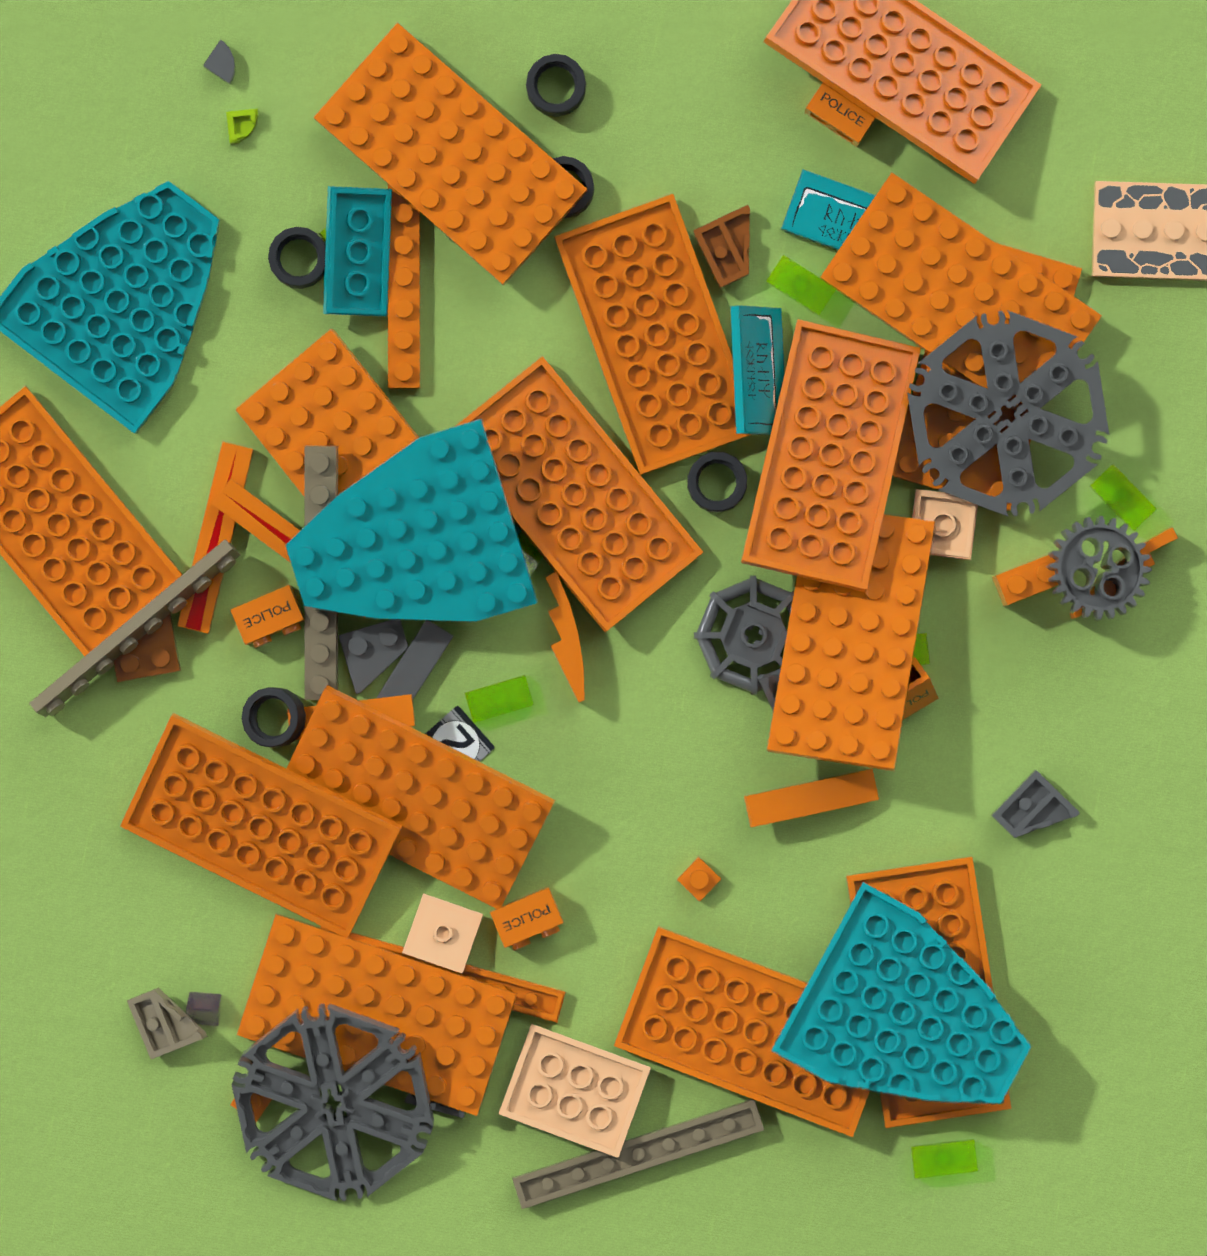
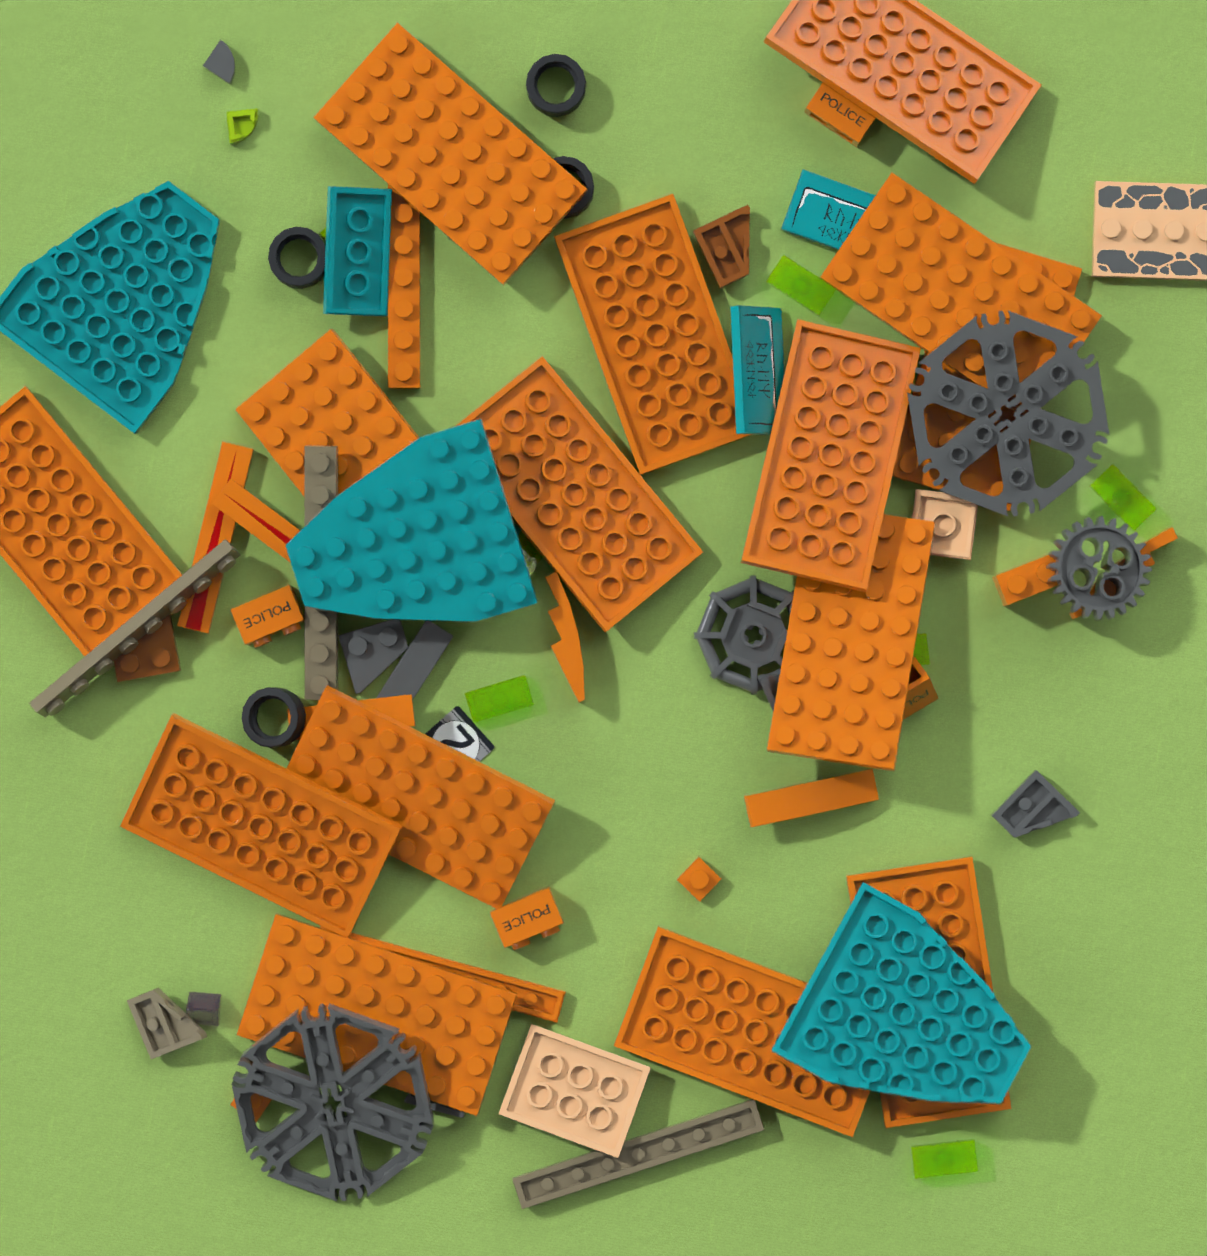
light nougat plate [402,893,483,975] -> none
black tyre [687,452,747,512] -> none

